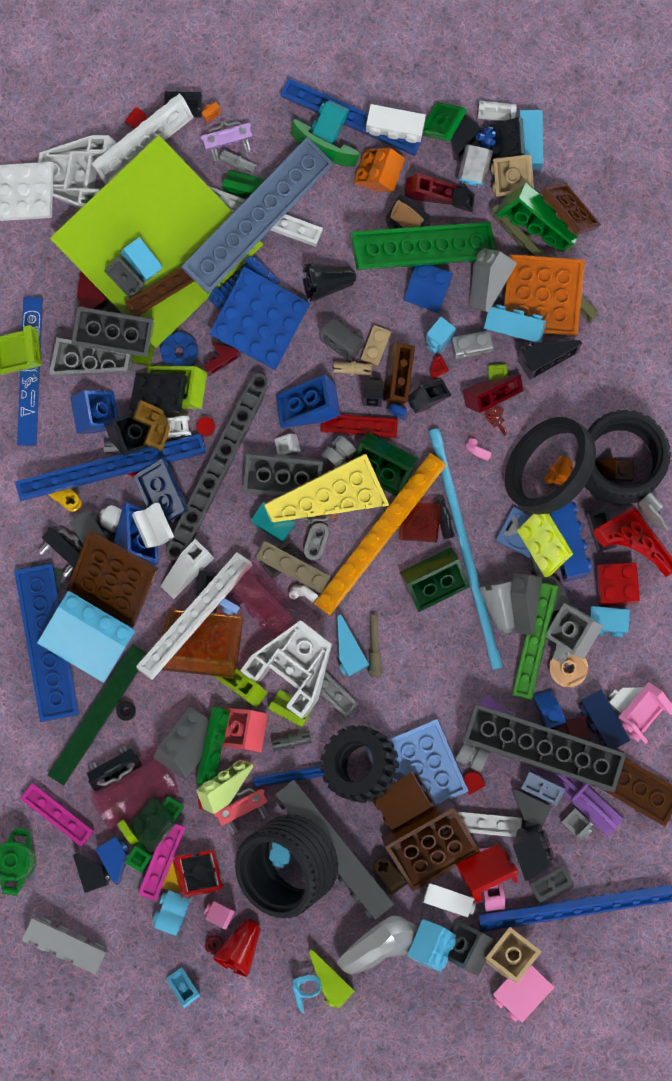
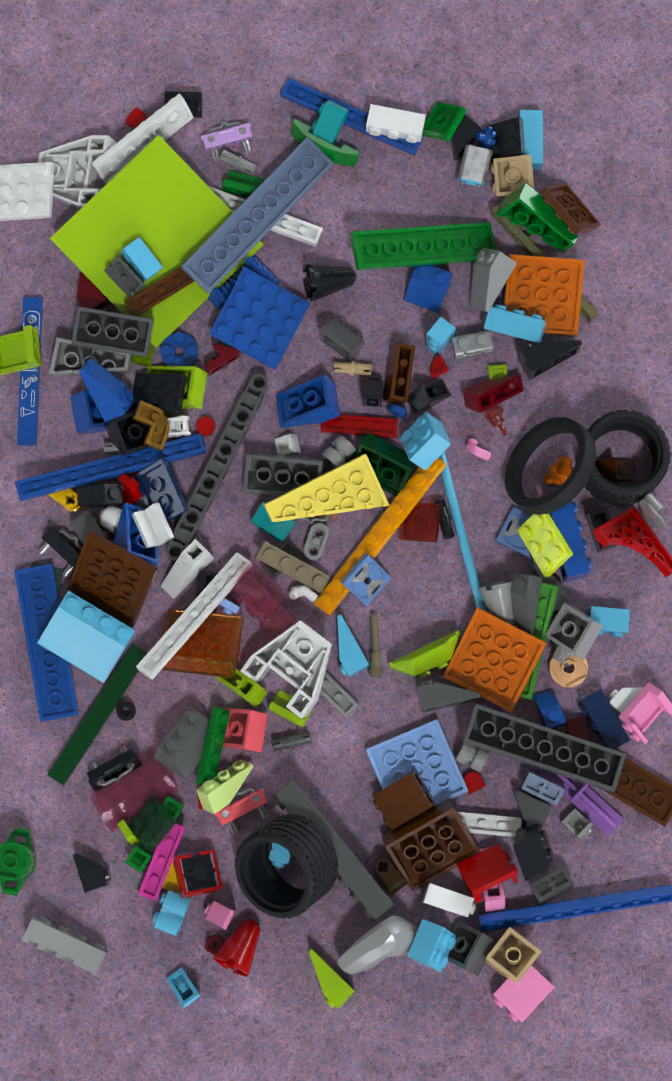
dark pink plate [20,783,94,847] -> none
blue slope [96,837,129,885] -> none
orange plate [201,102,221,124] -> none
blue axle [253,766,325,788] -> none
medium azure piece [292,975,321,1013] -> none
black tyre [320,725,399,803] -> none
orange slope [354,148,405,192] -> none
tan plate [361,325,392,367] -> none
slope [386,194,430,229] -> none
dark green slope [399,547,470,612] -> none
dark red slope [404,173,464,205] -> none
black slope [452,188,475,212] -> none
white hinge [478,101,517,121] -> none
red brick [596,563,640,606] -> none
none -> black slope [77,484,122,508]
none -> blue slope [79,358,133,422]
none -> red bracket [118,473,142,505]
none -> medium blue piece [341,553,391,607]
none -> lime wedge [388,630,460,679]
none -> medium azure brick [400,412,451,470]
none -> dark grey slope [417,680,481,713]
none -> orange plate [443,607,547,713]

